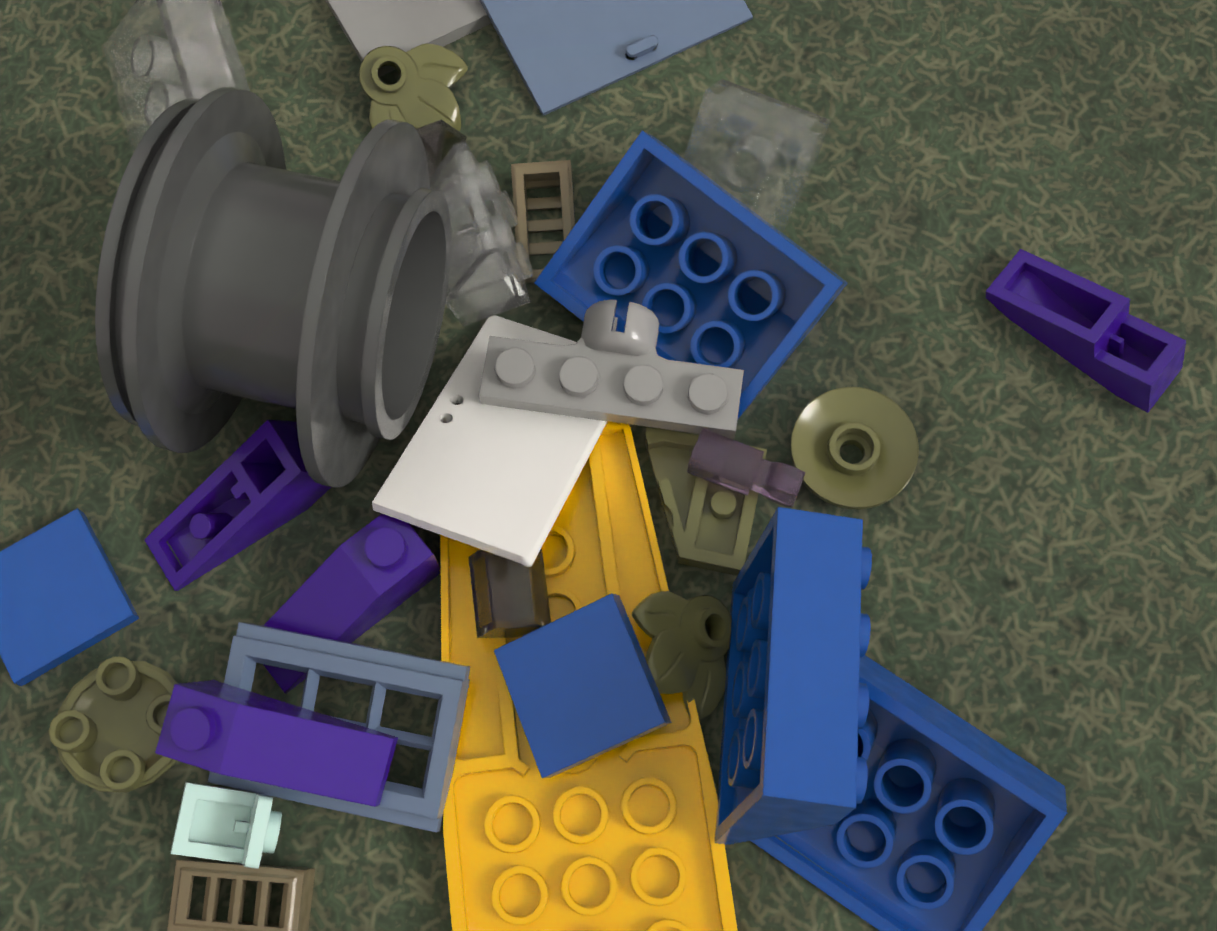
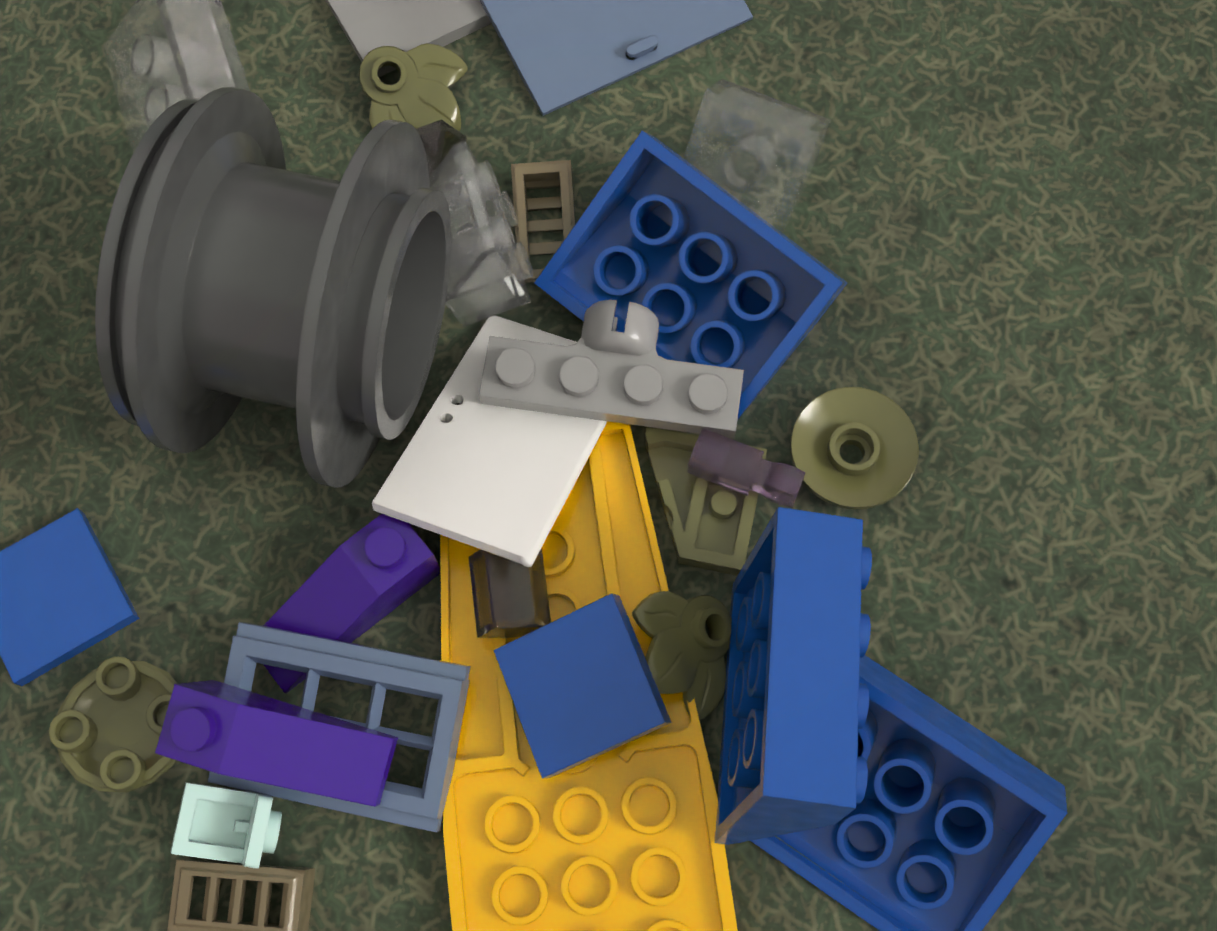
dark purple slope [144,420,331,591] -> none
dark purple slope [986,249,1186,413] -> none

